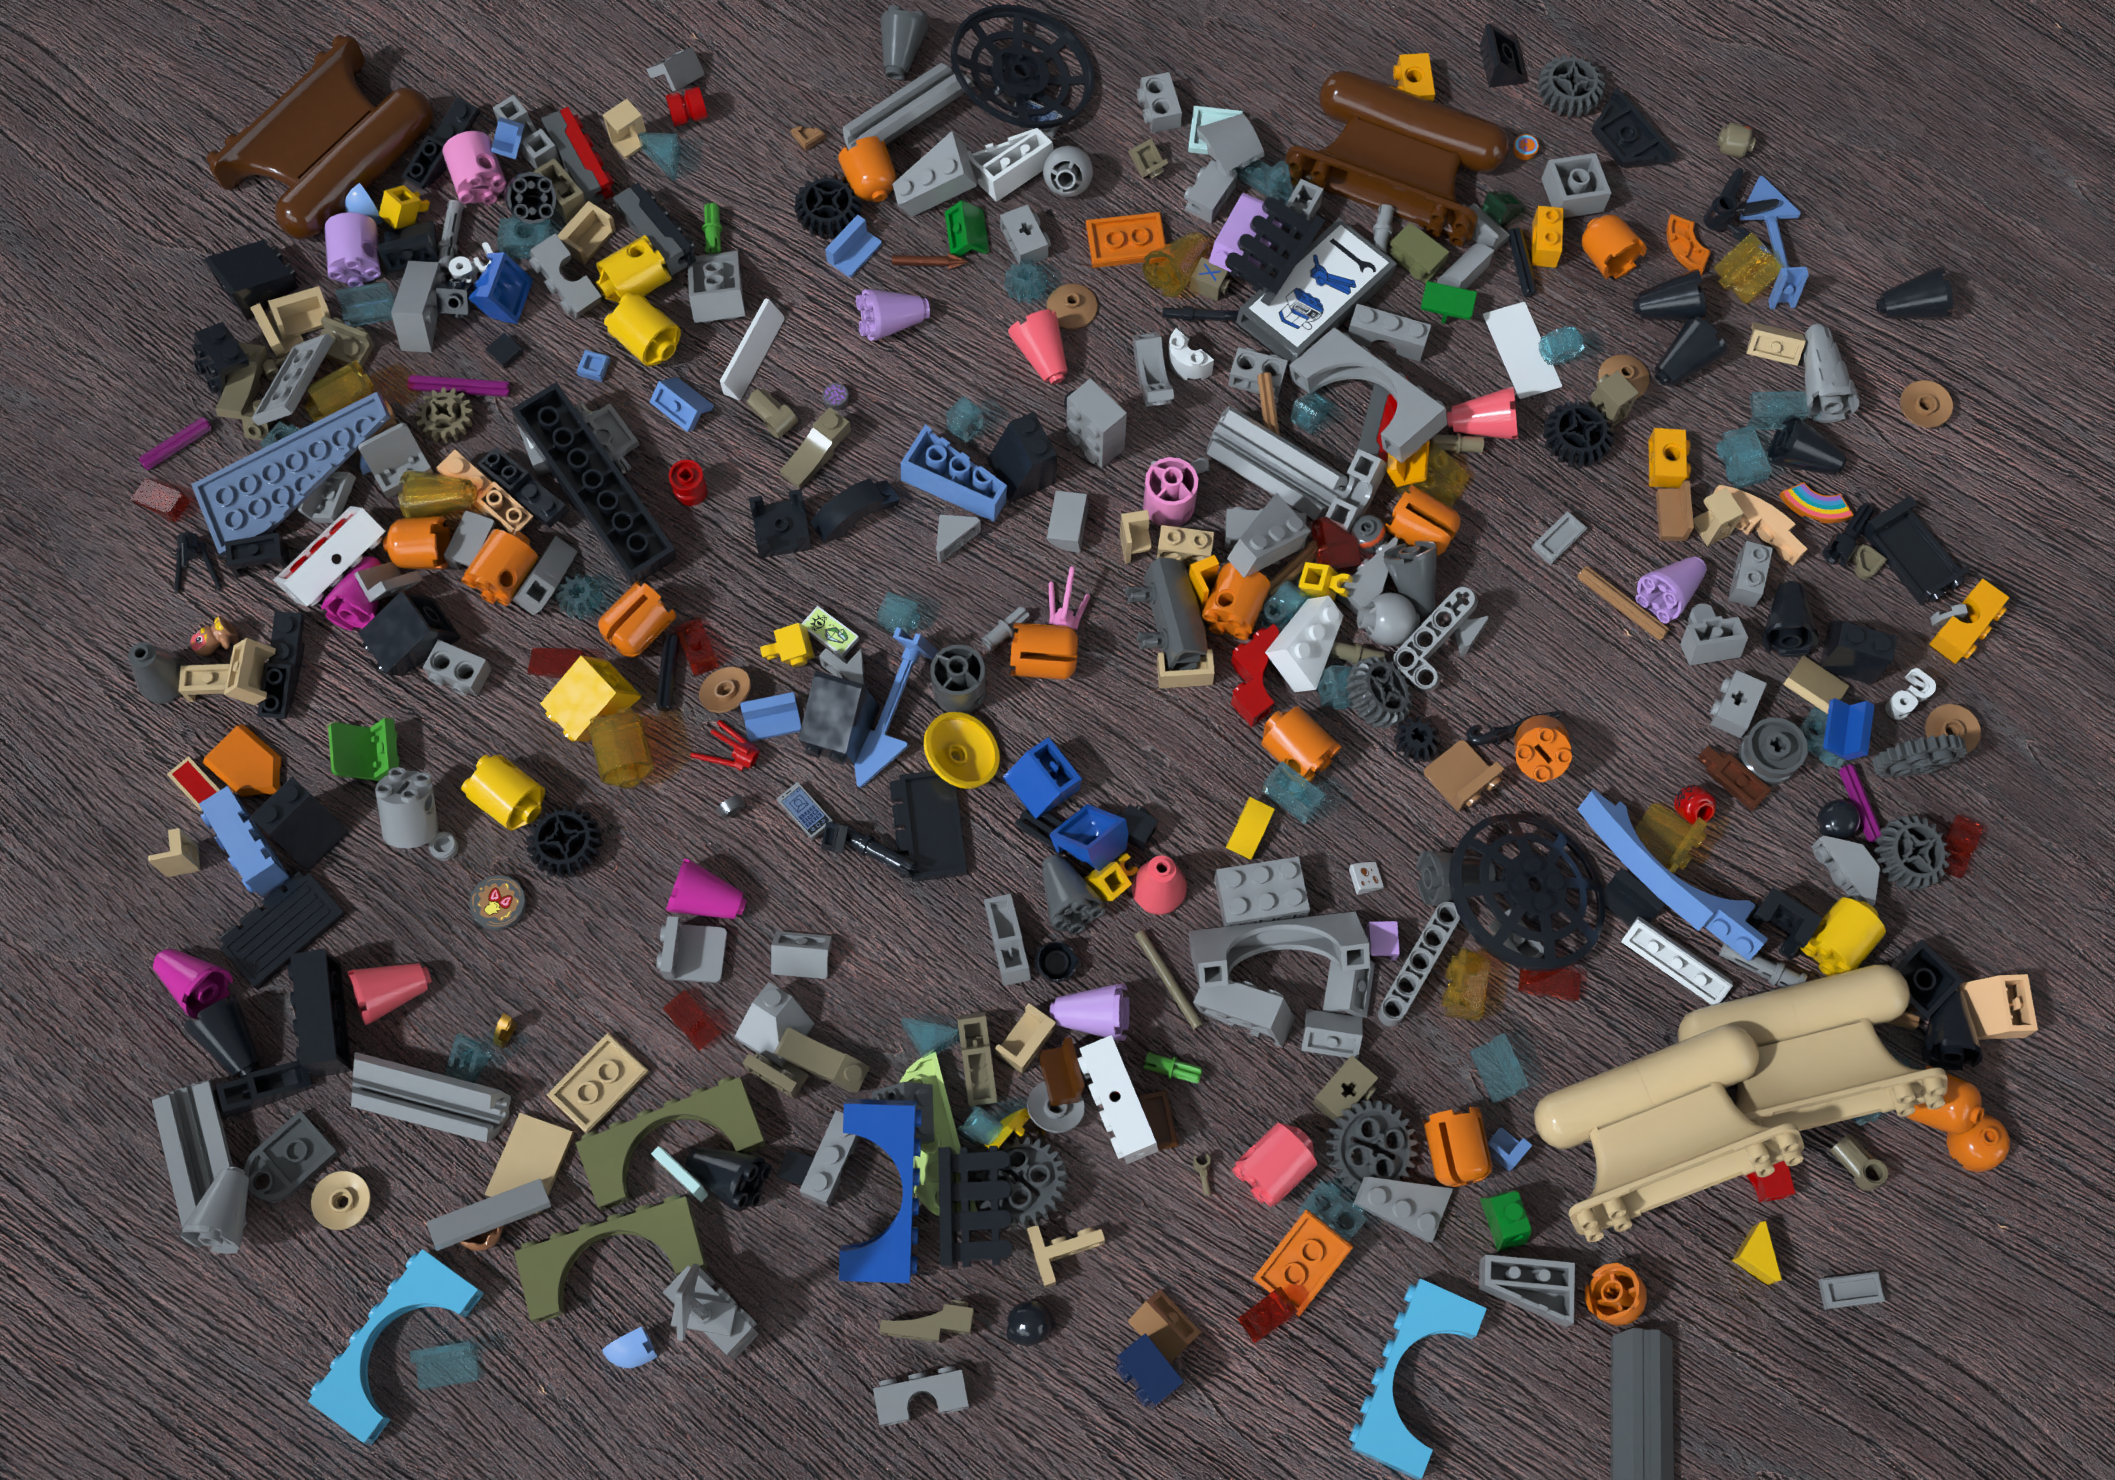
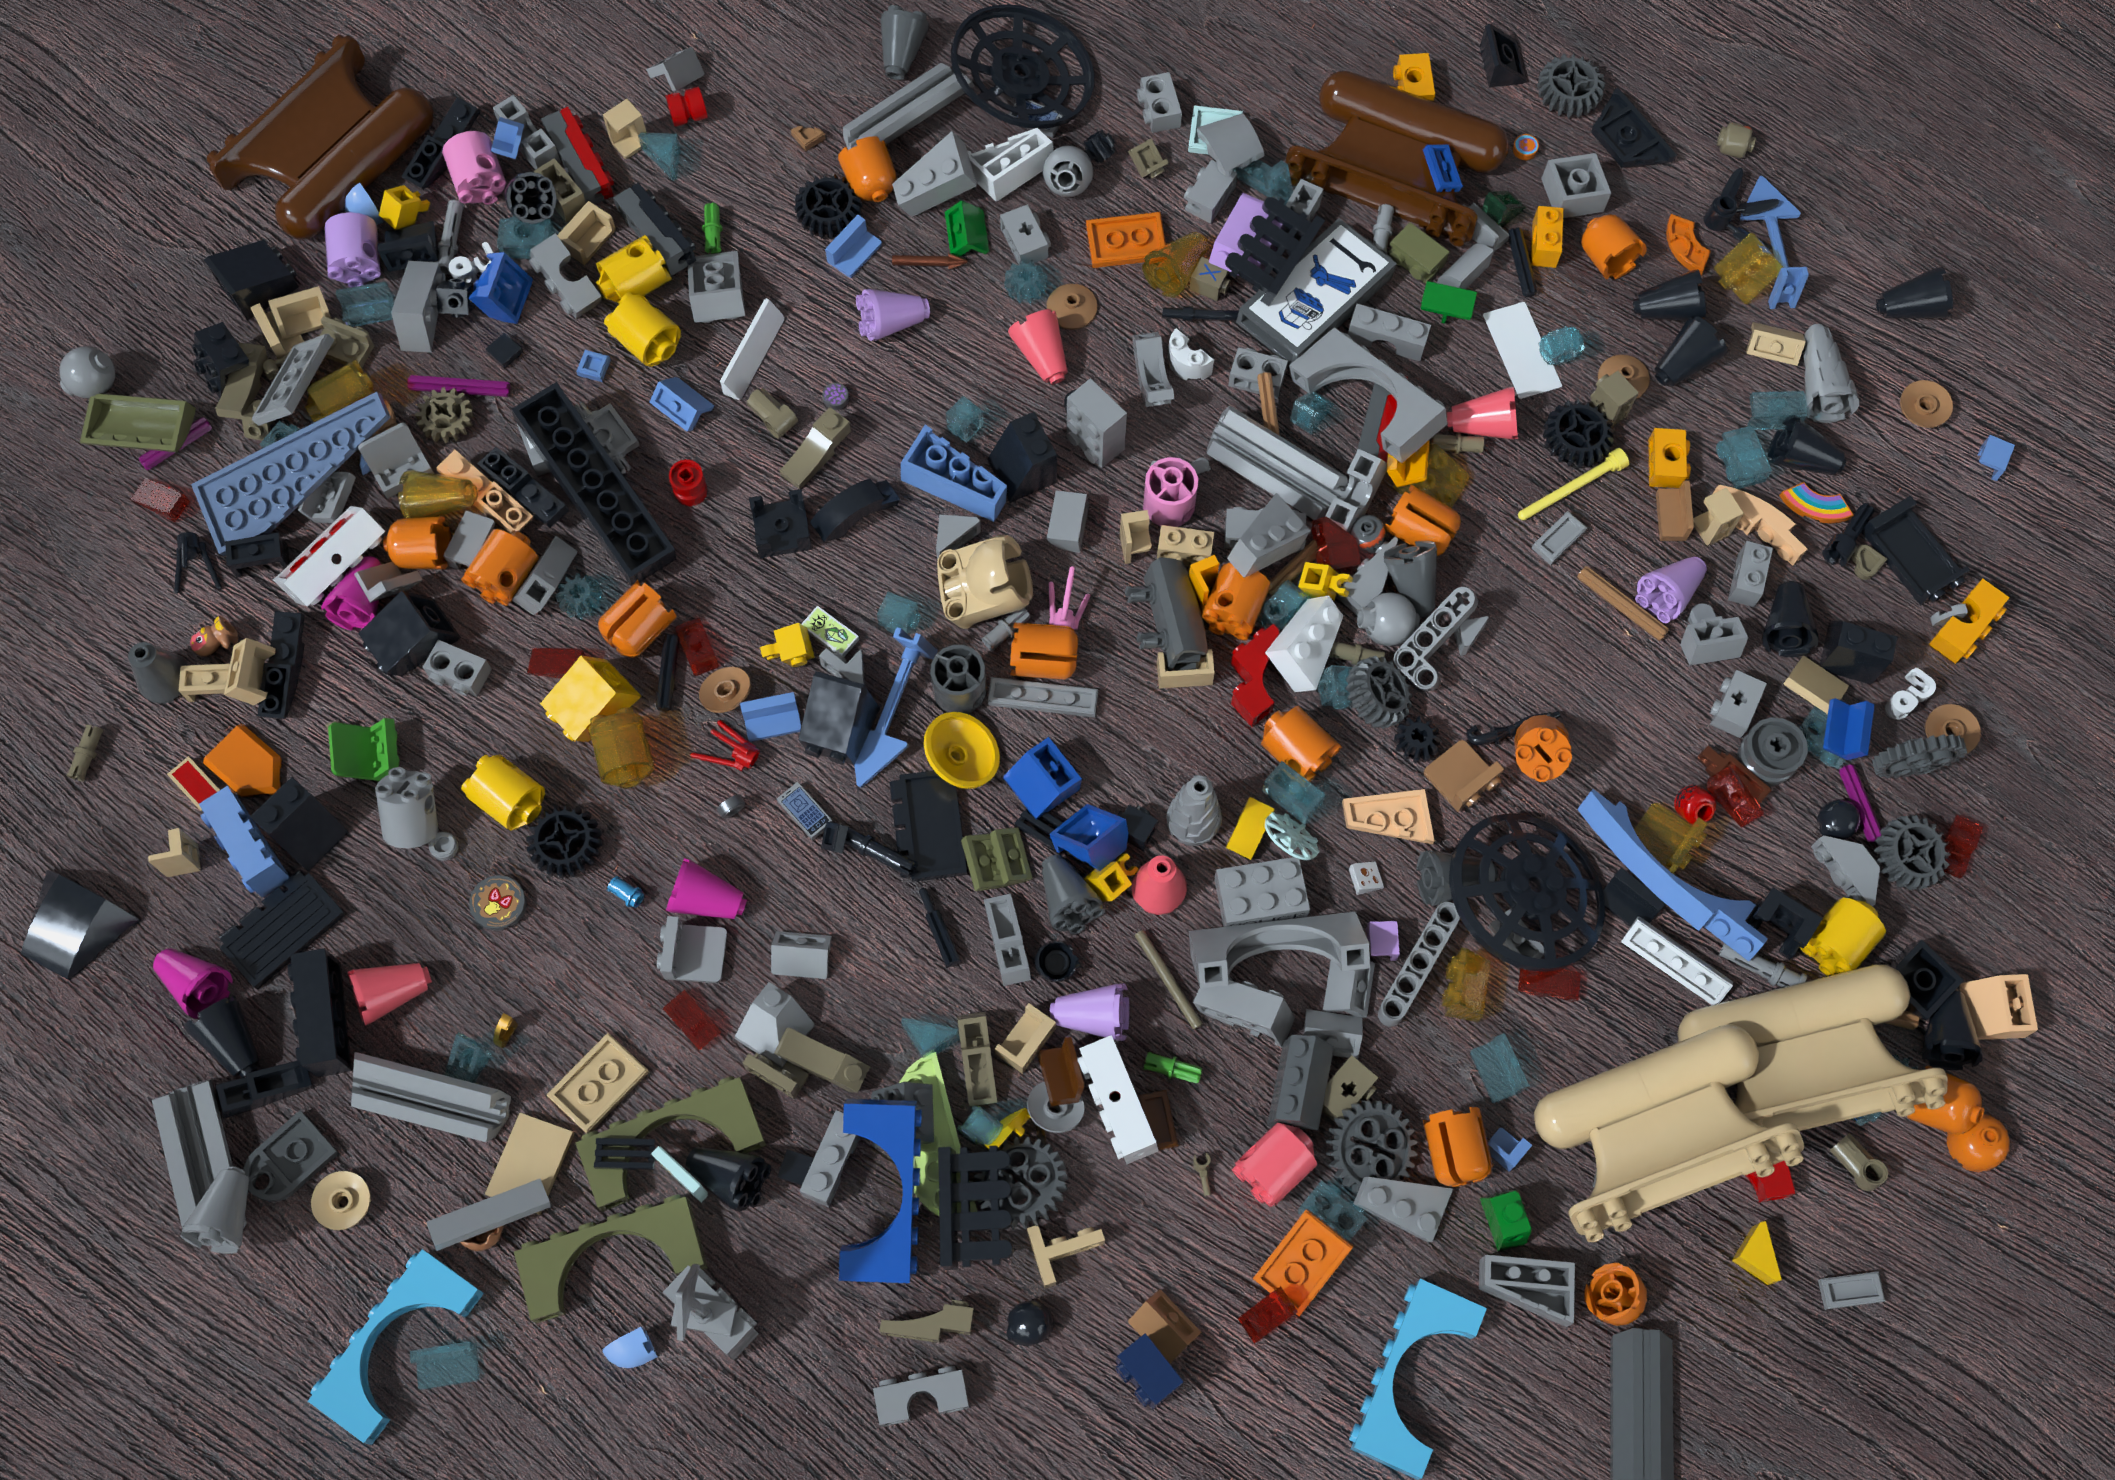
none -> black wedge [21,870,141,980]
none -> light grey brick [59,346,115,399]
none -> dark tan pin [66,724,104,782]
none -> olive slope [80,394,196,452]
none -> black tile [594,1138,656,1170]
none -> dark azure pin [607,876,645,908]
none -> black axle [919,888,961,968]
none -> tan piece [937,535,1033,629]
none -> olive slope [961,828,1033,891]
none -> light grey tile [988,677,1098,718]
none -> black gear [1084,130,1115,164]
none -> light grey cone [1166,775,1222,846]
none -> light aqua wheel [1265,812,1319,860]
none -> dark grey slope [1267,1035,1334,1130]
none -> light nougat wing [1342,789,1434,844]
none -> blue tile [1423,144,1463,192]
none -> light yellow piece [1518,448,1629,520]
none -> clear red slope [1707,766,1764,828]
none -> medium blue panel [1977,435,2015,481]

